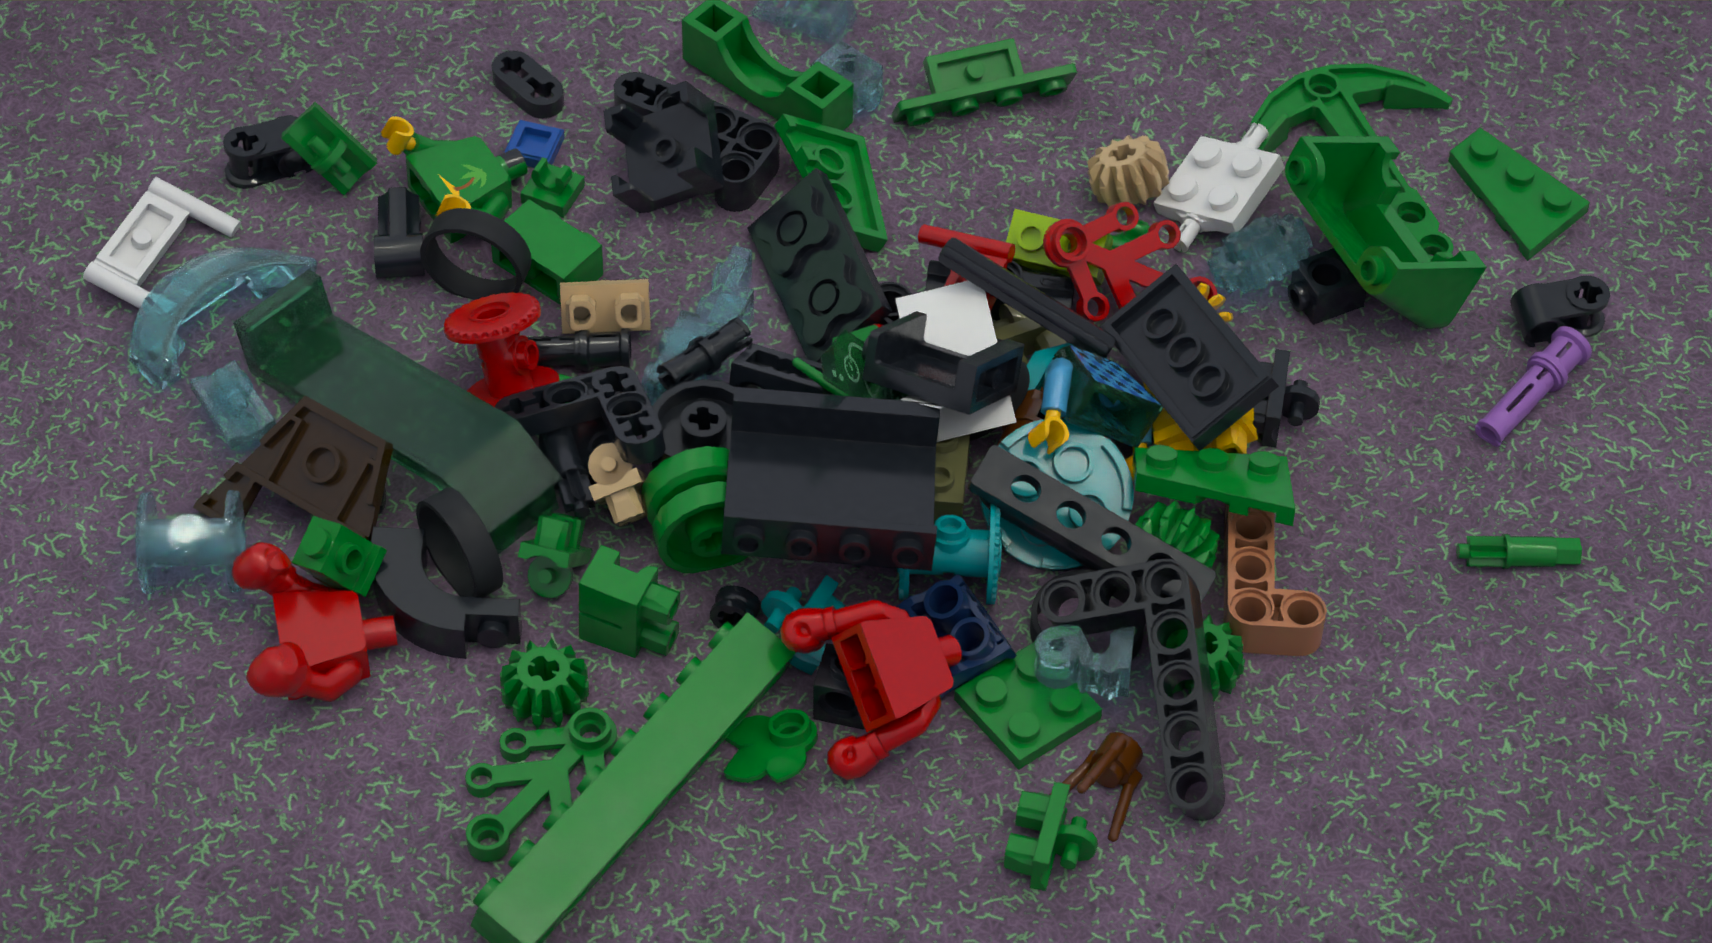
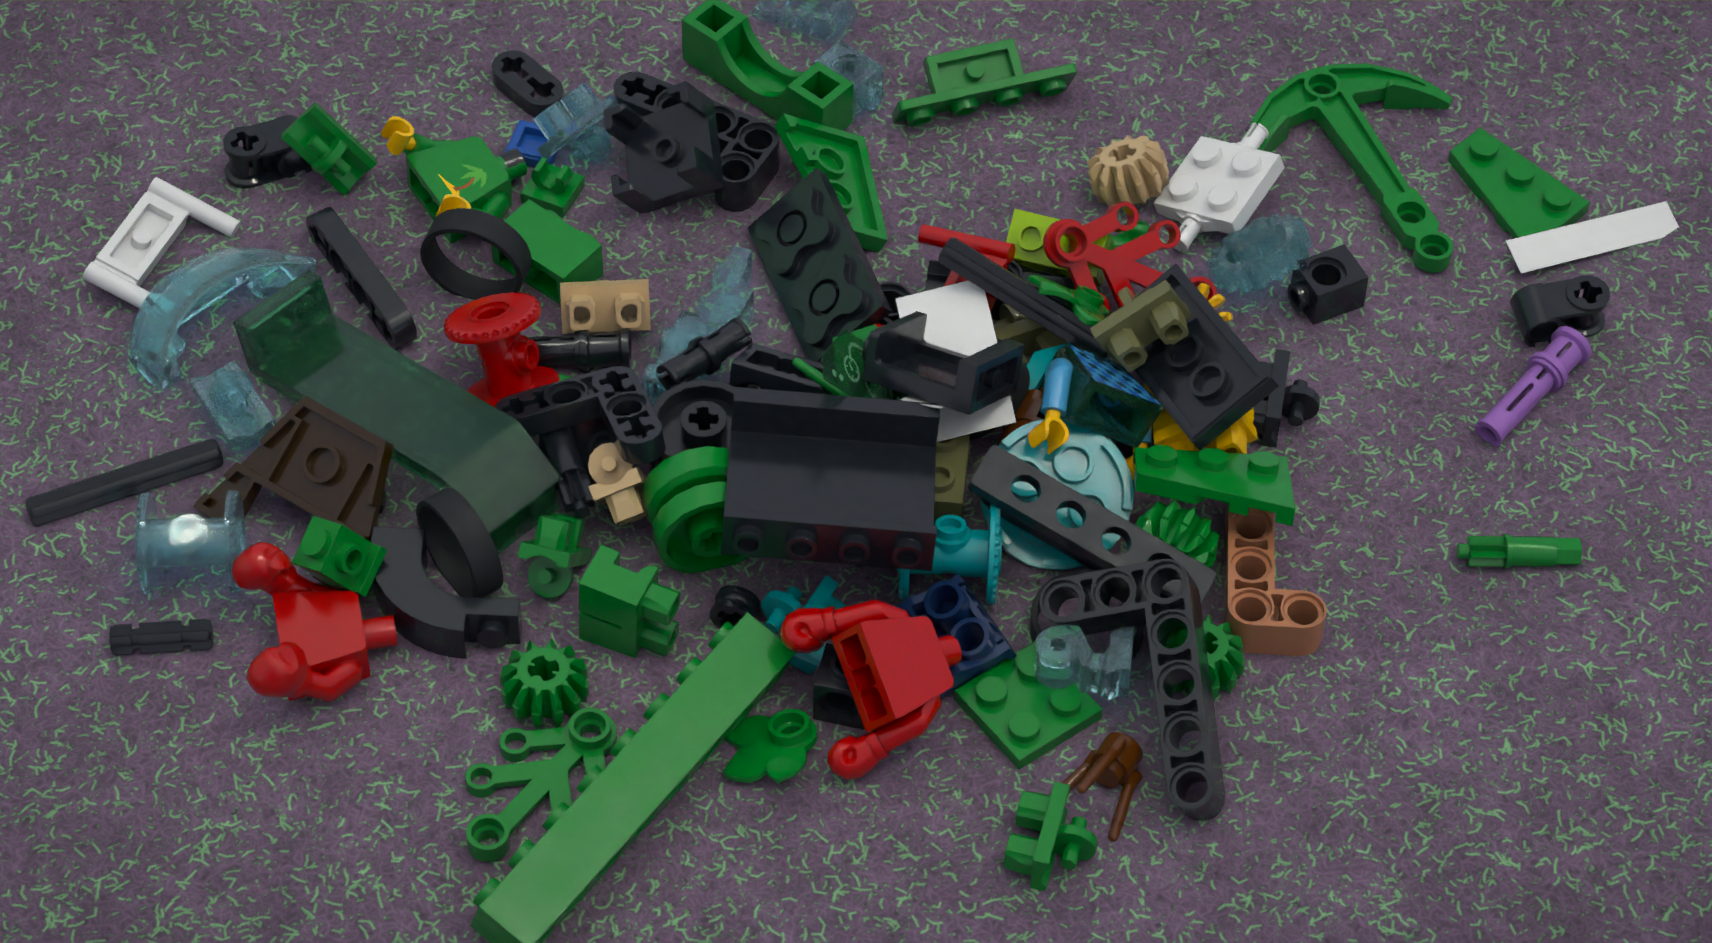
black piece [374,187,425,278] -> none
green windscreen [1285,136,1487,329] -> none
none -> black axle [25,439,223,526]
none -> black axle [109,619,214,656]
none -> black beam [306,207,417,350]
none -> clear light blue hips [533,81,619,165]
none -> green plate [1027,275,1109,326]
none -> olive hips [1090,280,1192,372]
none -> white sticker [1506,201,1679,273]

